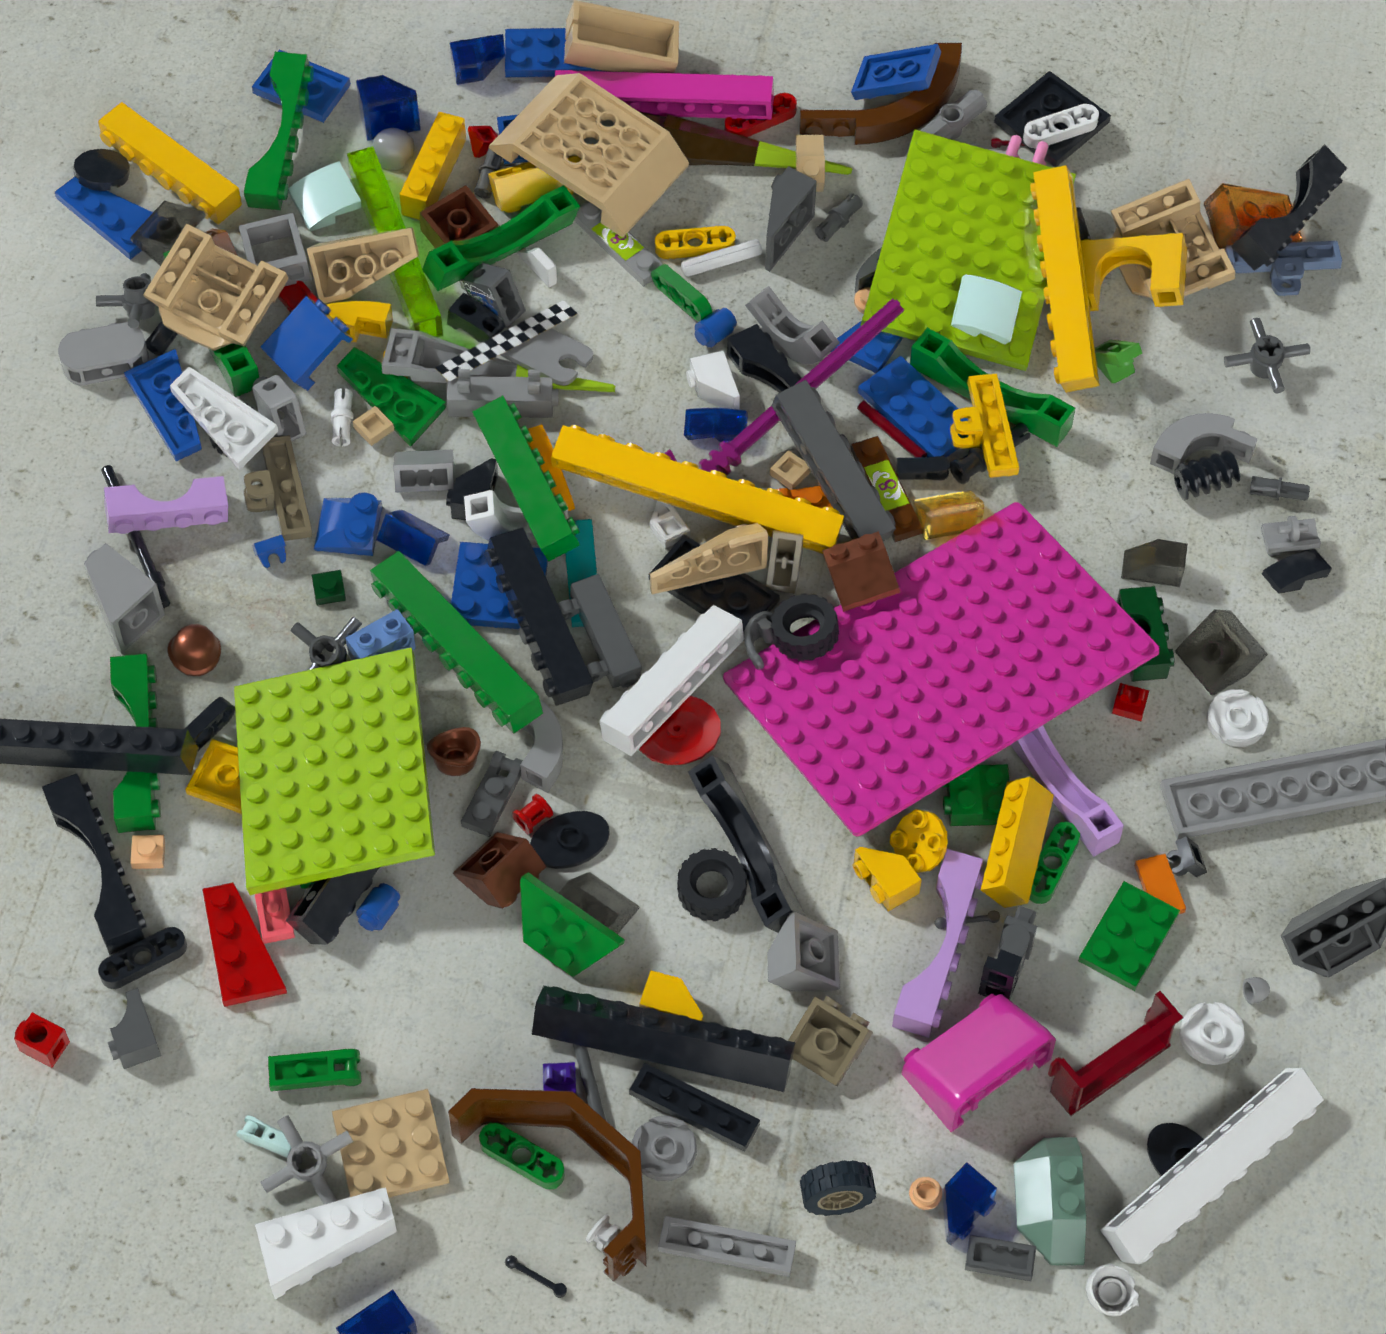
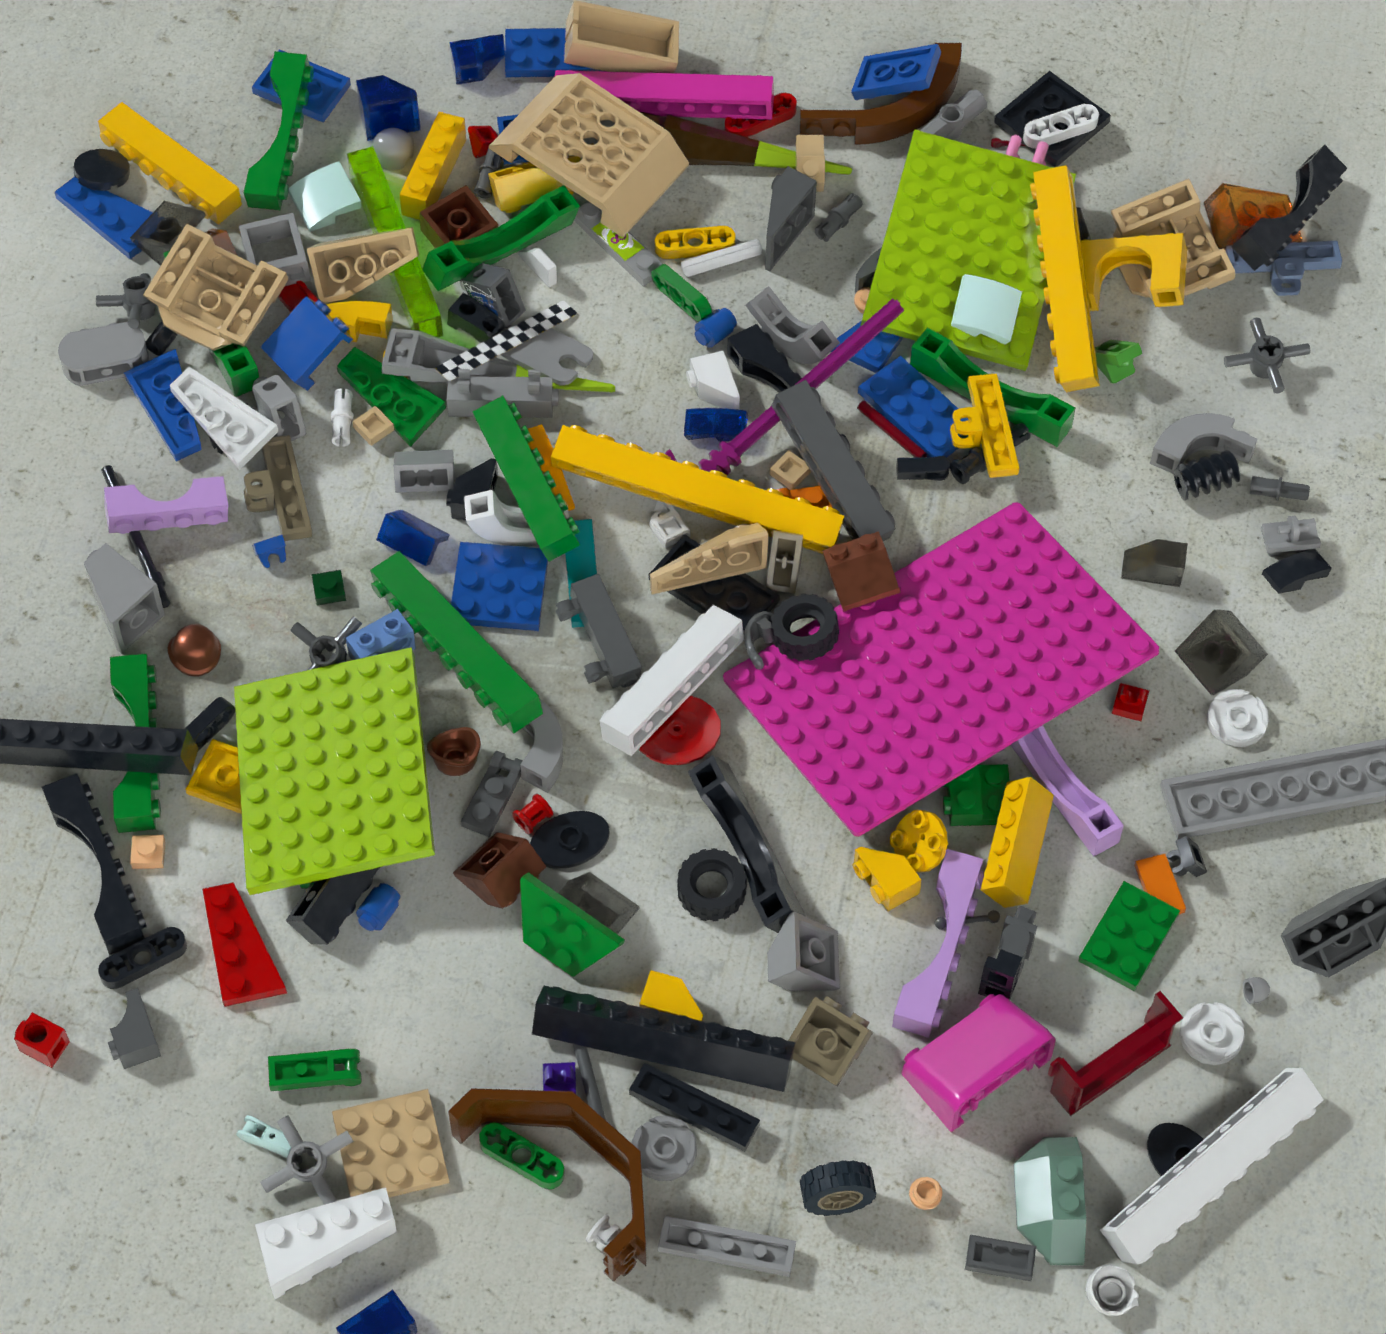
coral plate [255,888,295,944] -> none
blue slope [314,492,382,556] -> none
black brick [485,527,593,706] -> none
black hinge [505,1255,567,1298] -> none
plate [851,436,923,542] -> none
clear yellow slope [913,490,984,540] -> none
clear blue slope [943,1162,997,1245] -> none
green beam [1029,822,1080,904] -> none
dark green arch [1117,586,1175,682] -> none

